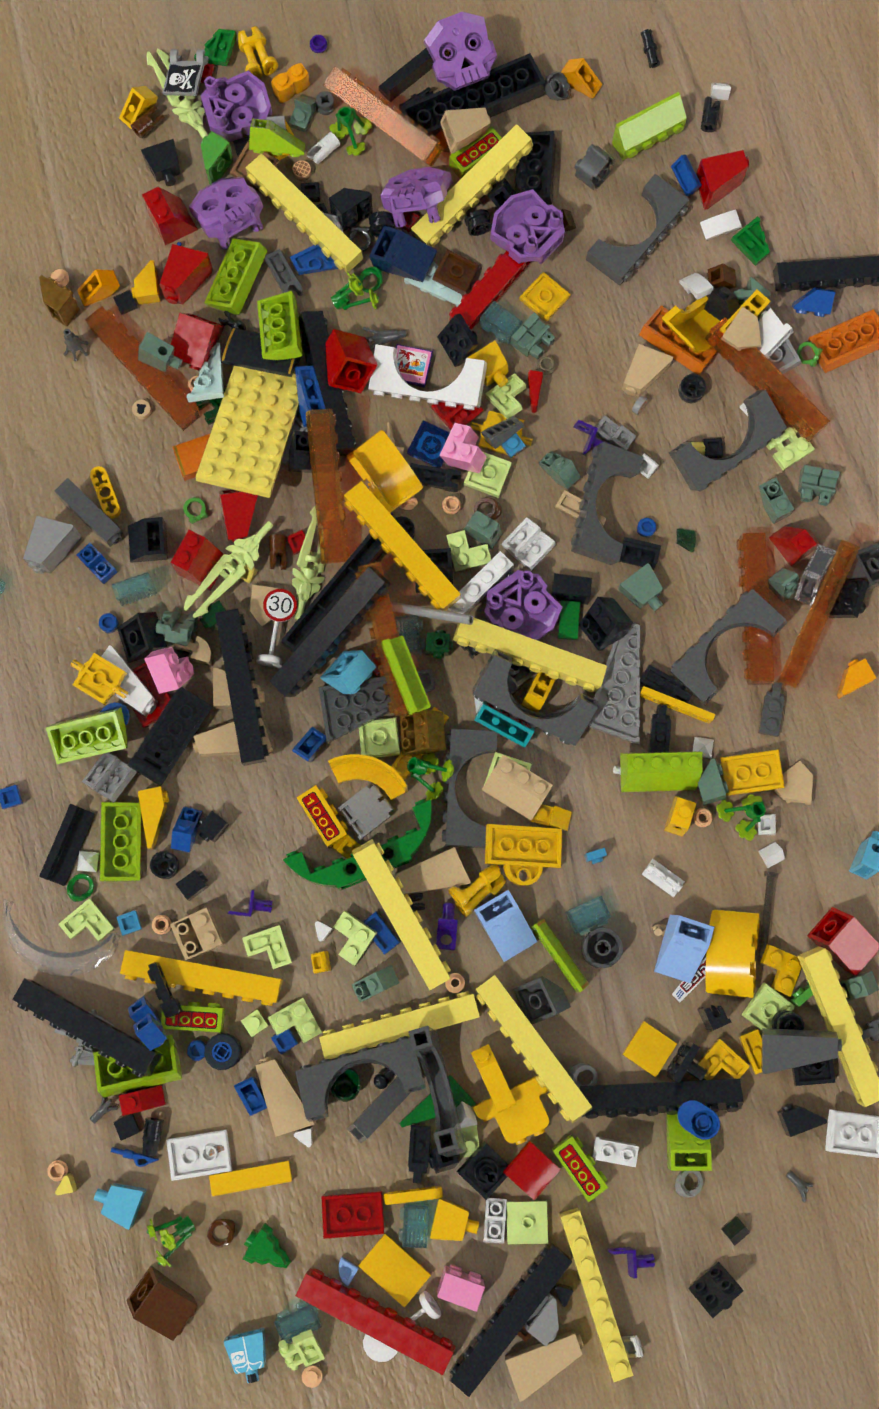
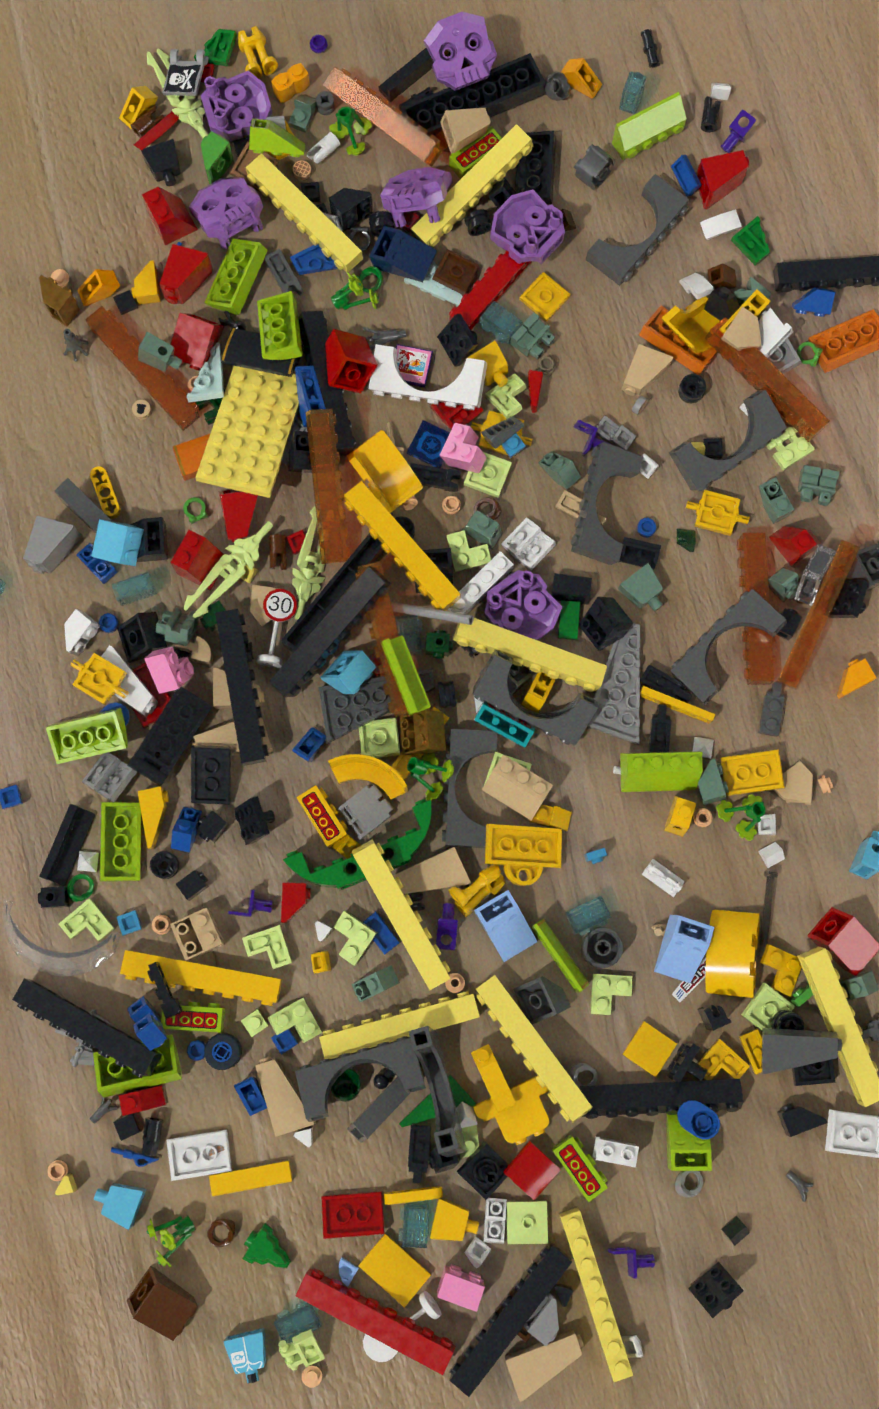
none -> black brick [38,886,69,909]
none -> white slope [64,609,100,656]
none -> medium azure slope [91,519,144,566]
none -> red sticker [133,107,179,150]
none -> black tile [191,745,231,805]
none -> black plate [234,796,275,845]
none -> red slope [281,883,311,923]
none -> black wheel [438,680,456,709]
none -> white slope [464,1236,491,1268]
none -> yellowish green plate [590,974,632,1015]
none -> clear light blue brick [619,71,646,114]
none -> yellow plate [685,490,750,536]
none -> dark purple bracket [720,110,756,153]
none -> black brick [776,608,802,641]
none -> light nougat plate [817,775,834,794]

